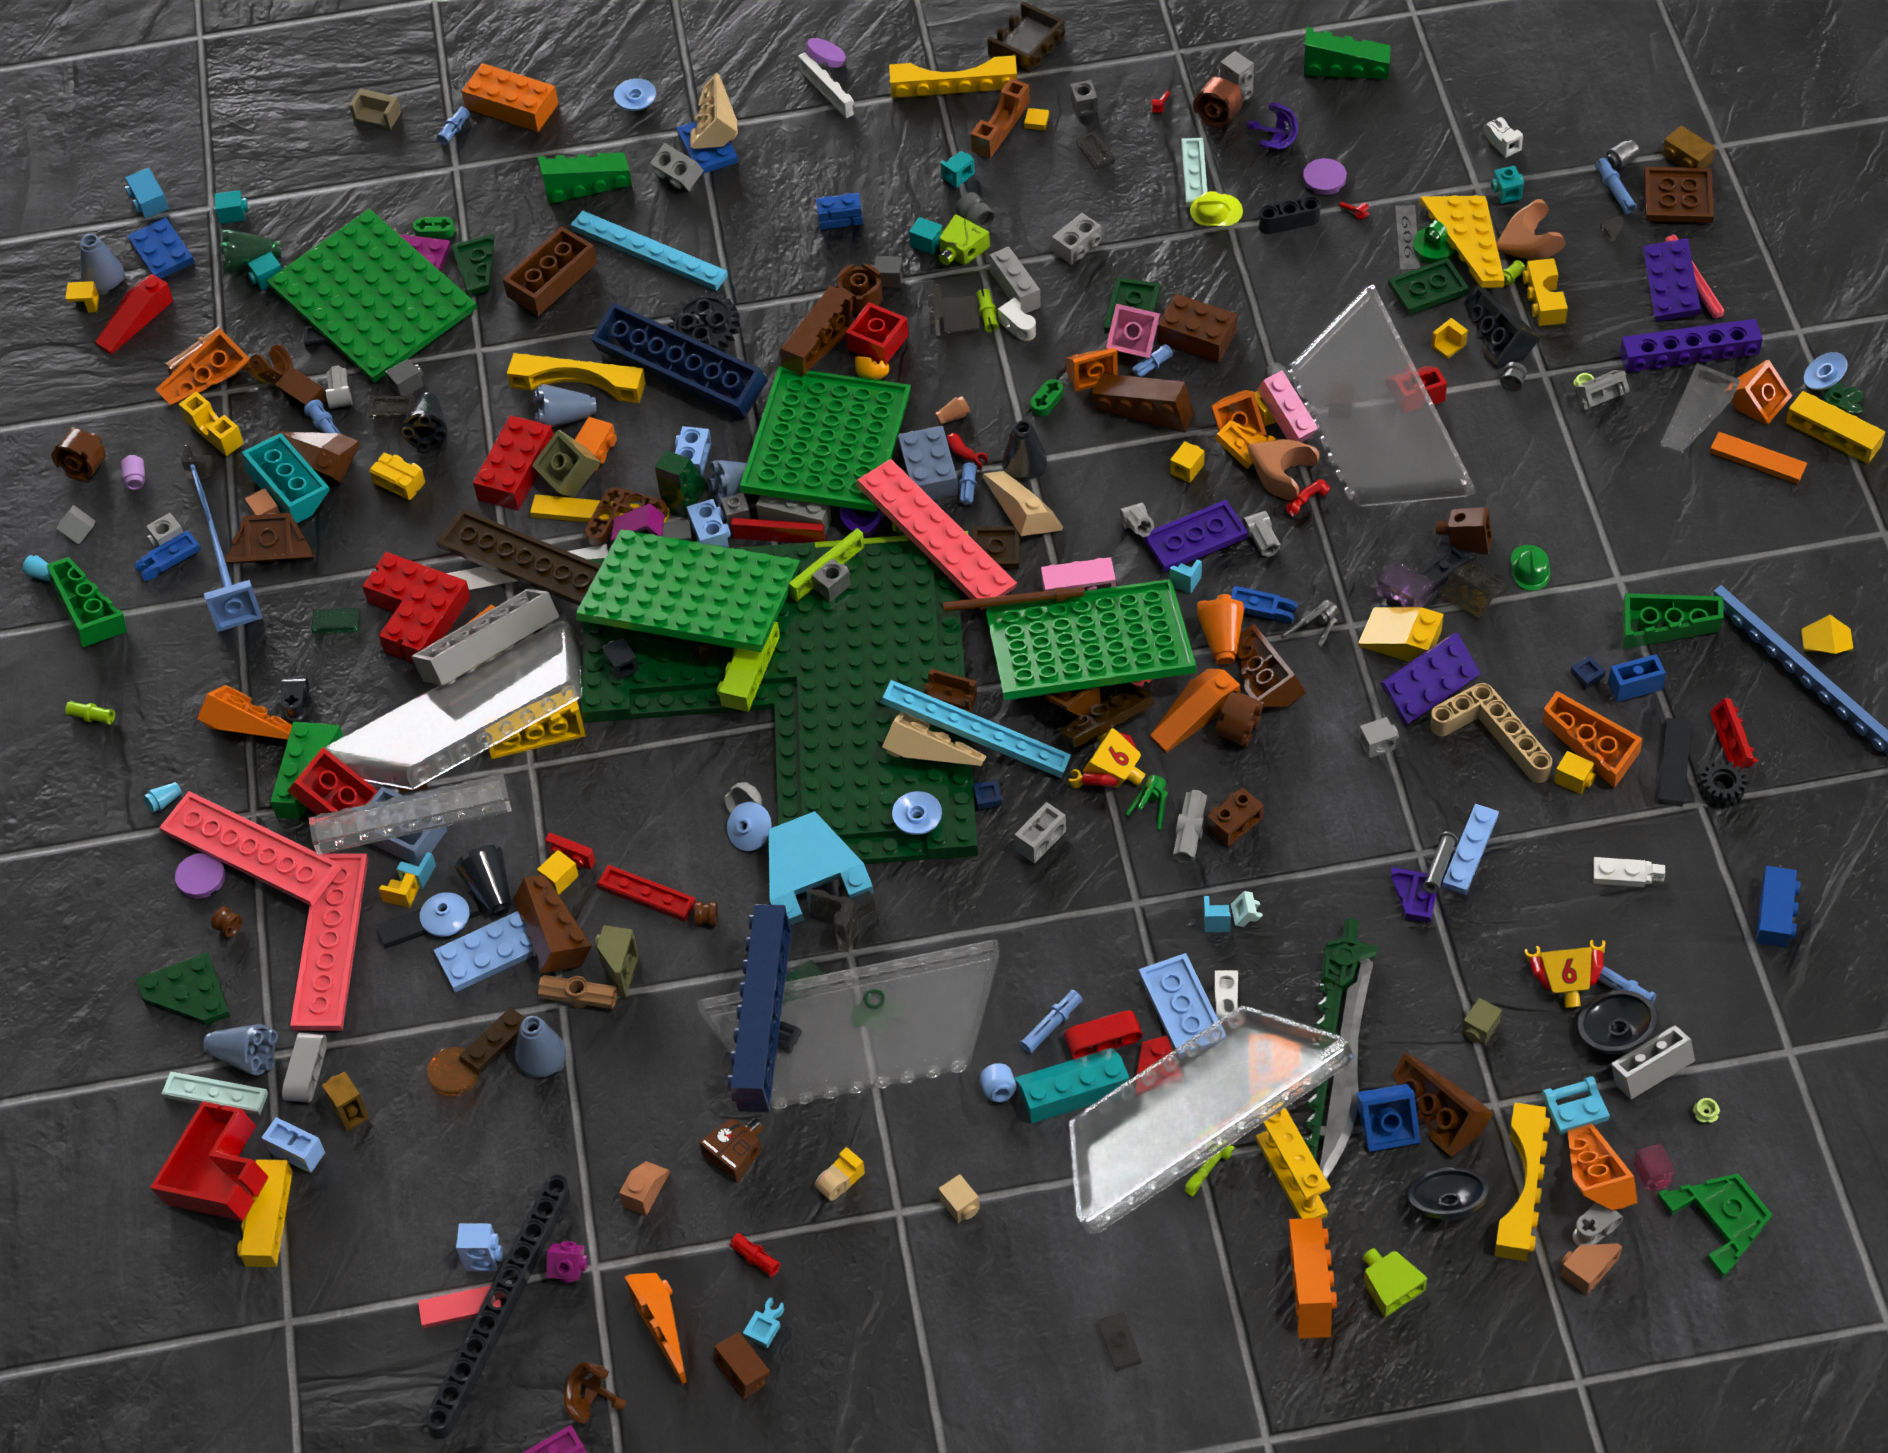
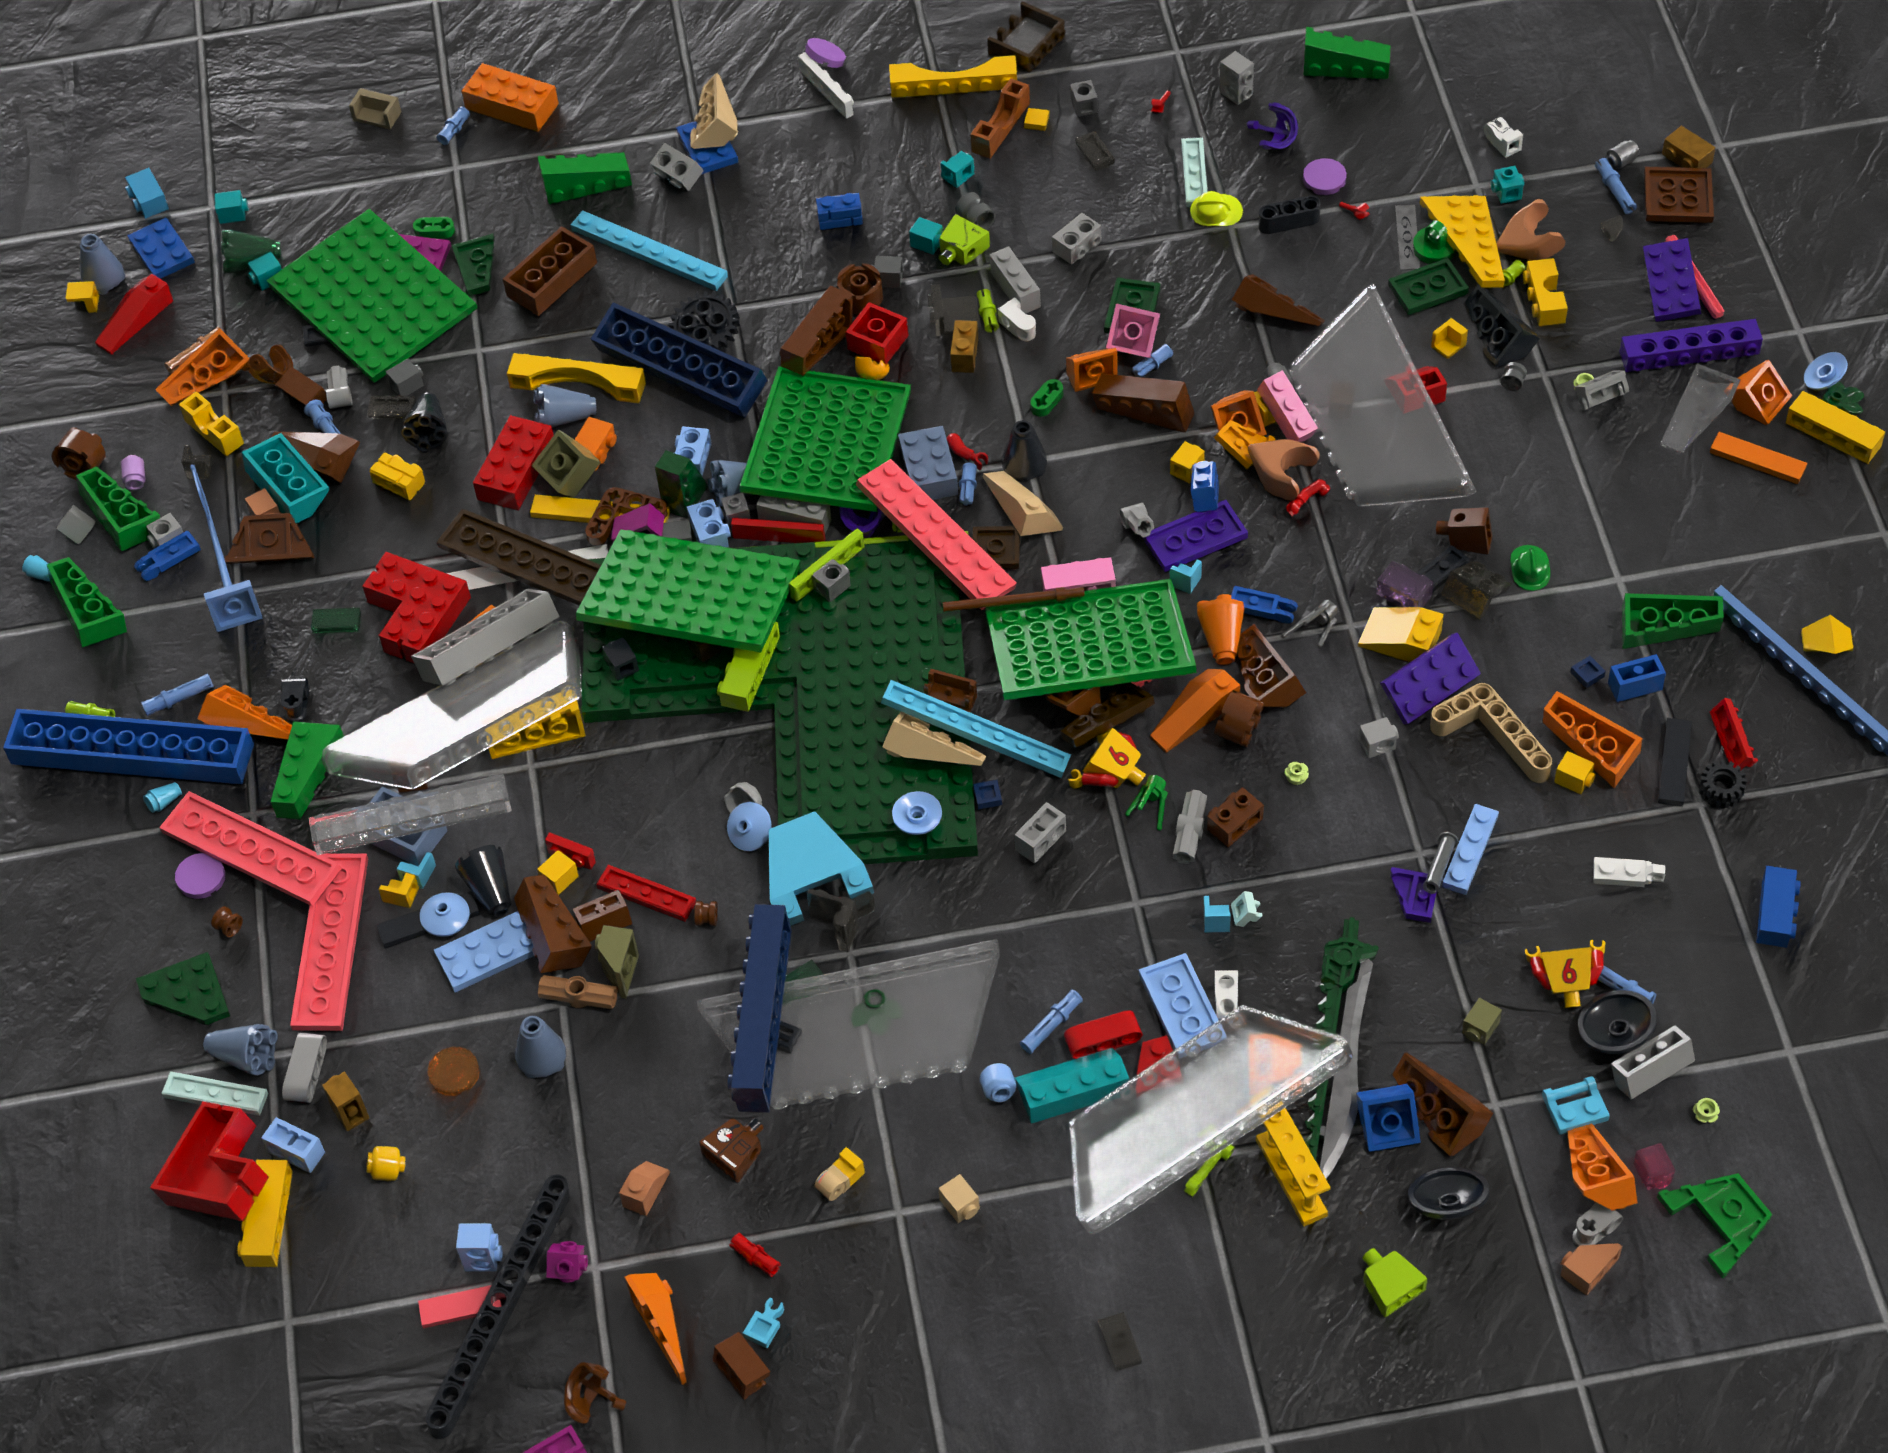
red brick [287,747,378,837] -> none
dark brown plate [459,1007,526,1075] -> none
light blue dish [614,78,656,110] -> none
nougat cone [935,396,970,425] -> none
reddish brown brick [1157,294,1237,363] -> none
copper brick [1193,76,1243,128] -> none
light grey piece [1242,511,1280,557] -> none
orange wedge [1289,1218,1337,1339] -> none
yellow arch [1494,1102,1550,1261] -> none
none -> blue brick [3,709,254,784]
none -> green wedge [76,466,160,551]
none -> medium blue pin [141,674,214,716]
none -> yellow head [367,1146,405,1181]
none -> reddish brown hinge [573,890,633,942]
none -> pearl gold brick [951,320,978,373]
none -> blue brick [1191,461,1219,512]
none -> reddish brown wedge [1232,274,1325,326]
none -> yellowish green plate [1284,762,1309,785]

